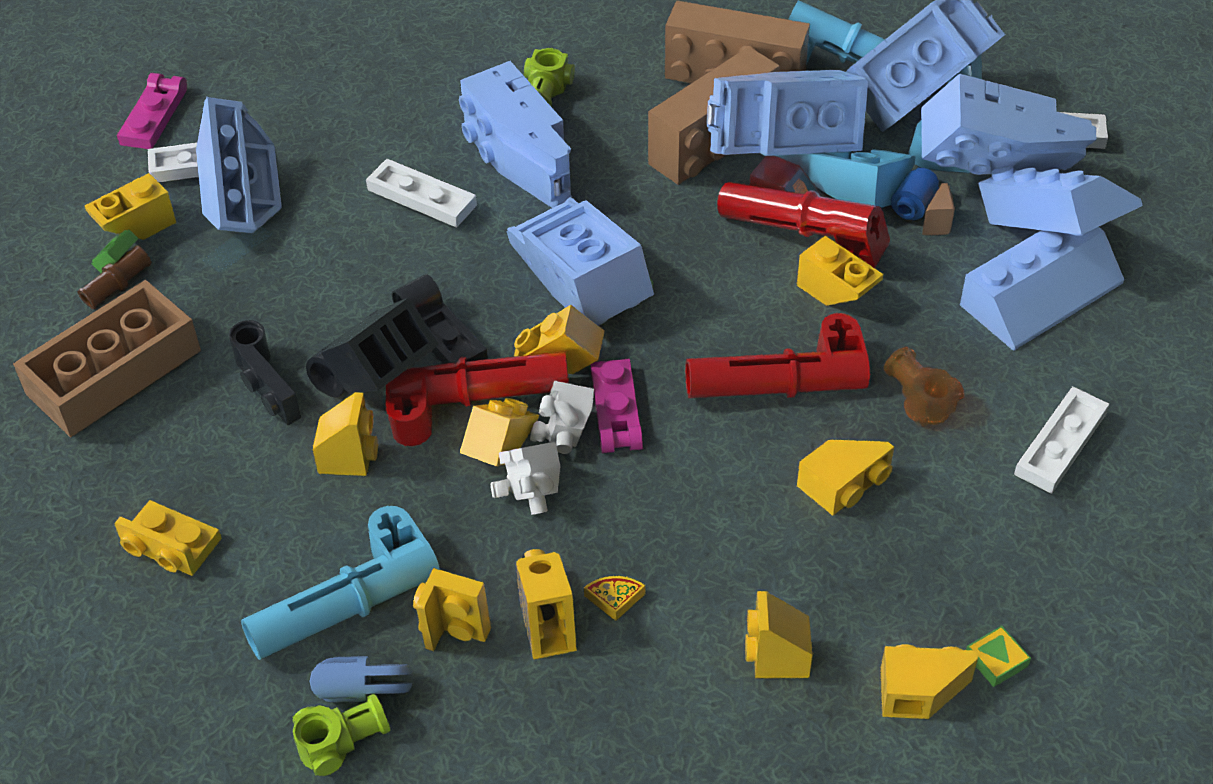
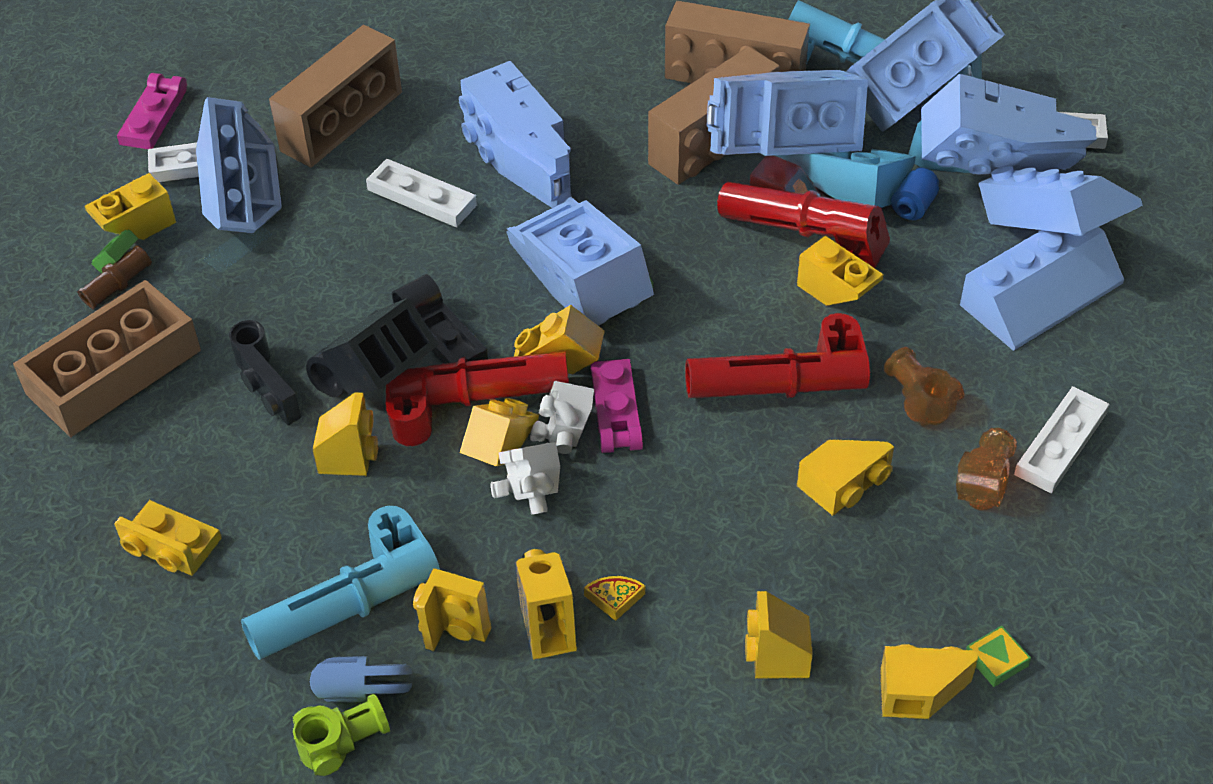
lime connector [524,48,575,107] -> none
medium nougat slope [922,183,955,235] -> none
none -> medium nougat brick [269,25,402,167]
none -> clear orange connector [956,428,1017,510]

